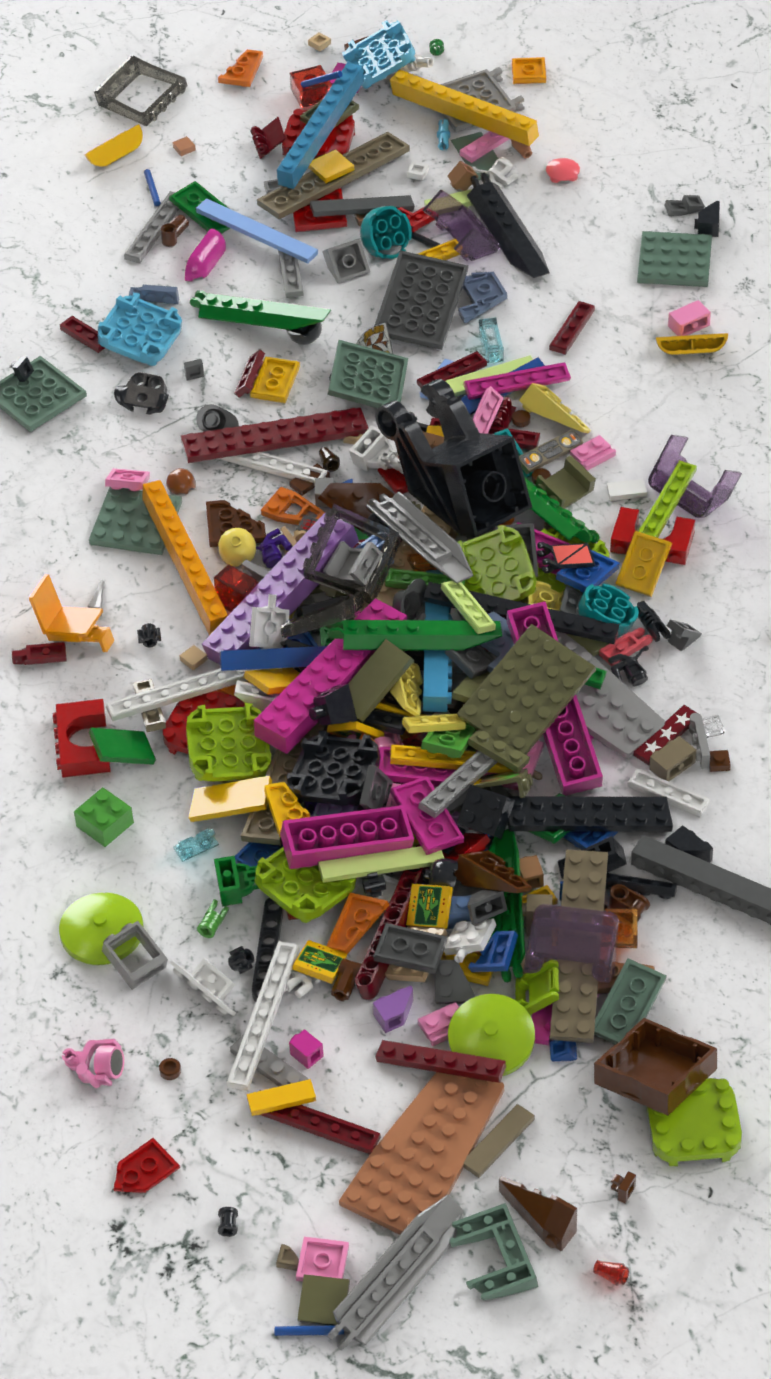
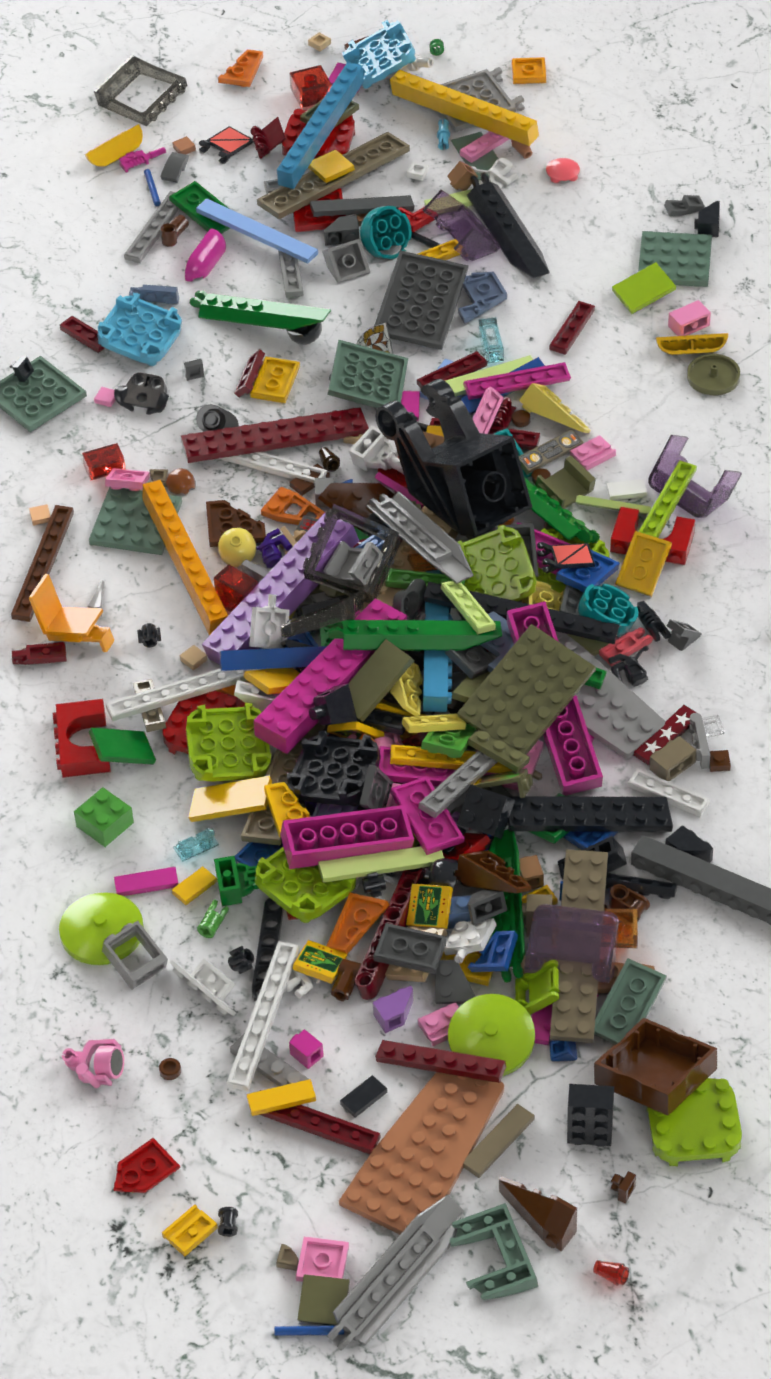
blue bar [301,70,342,88] -> none
none -> reddish brown plate [11,505,74,622]
none -> light nougat tile [29,504,51,525]
none -> clear red brick [82,443,126,481]
none -> bright pink tile [94,387,115,407]
none -> dark pink tile [114,867,178,896]
none -> dark pink piece [119,147,166,173]
none -> dark tan tile [149,469,168,487]
none -> dark grey slope [160,152,189,183]
none -> yellow plate [162,1204,218,1257]
none -> yellow tile [172,866,217,905]
none -> flag [199,126,253,164]
none -> dark grey slope [324,215,359,246]
none -> black tile [340,1075,387,1118]
none -> dark pink tile [374,472,424,509]
none -> dark pink tile [401,391,420,421]
none -> black brick [567,1084,614,1147]
none -> yellowish green tile [576,495,652,516]
none -> lime tile [612,262,676,314]
none -> olive piece [687,354,740,396]

